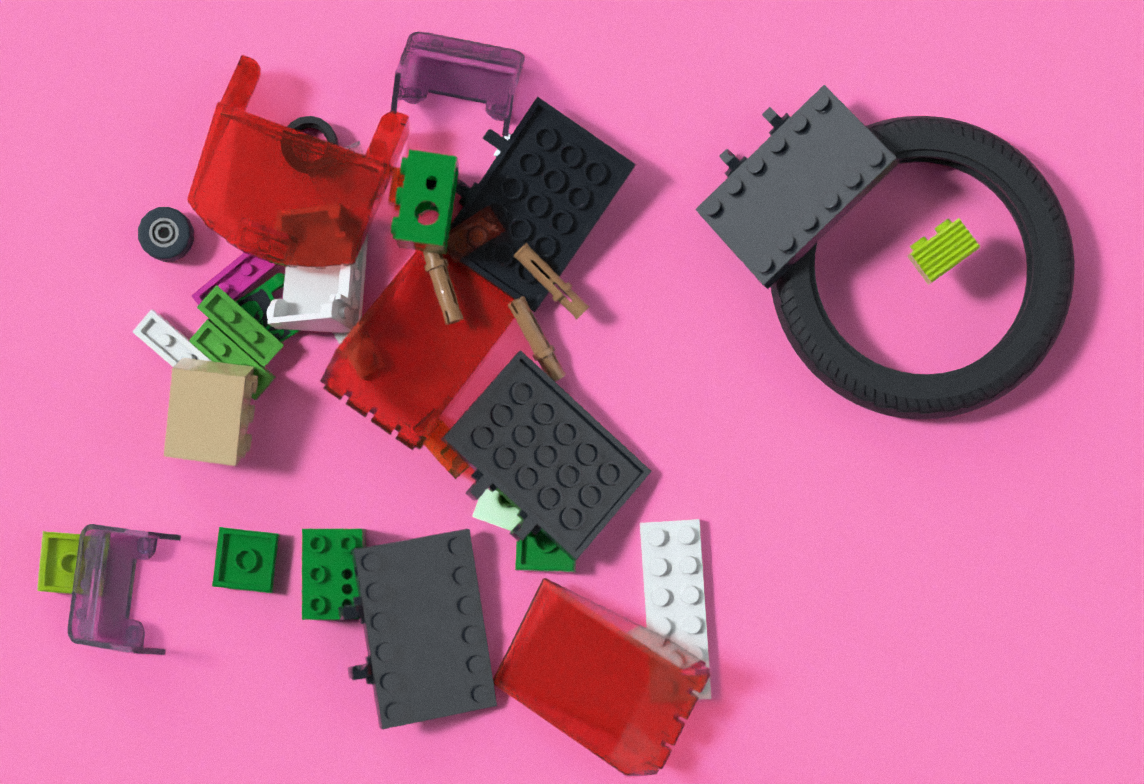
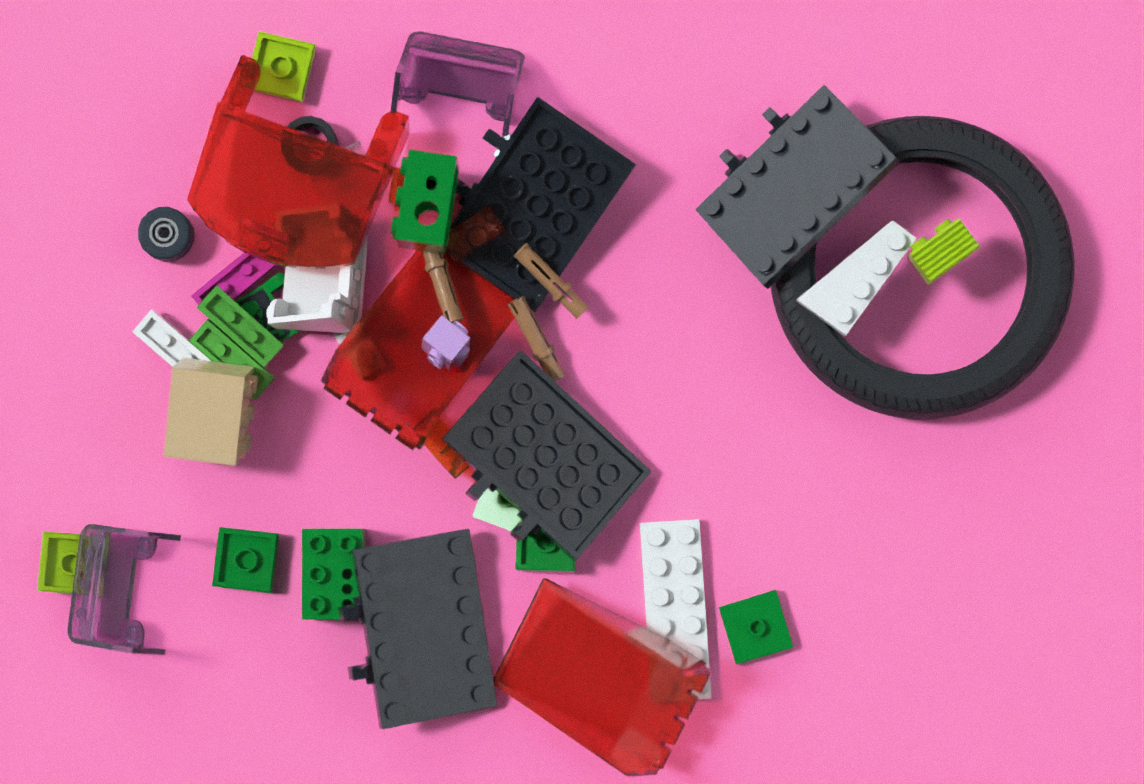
none -> lime plate [245,31,317,103]
none -> lavender brick [421,316,470,371]
none -> green plate [718,590,793,665]
none -> white wing [796,220,916,336]

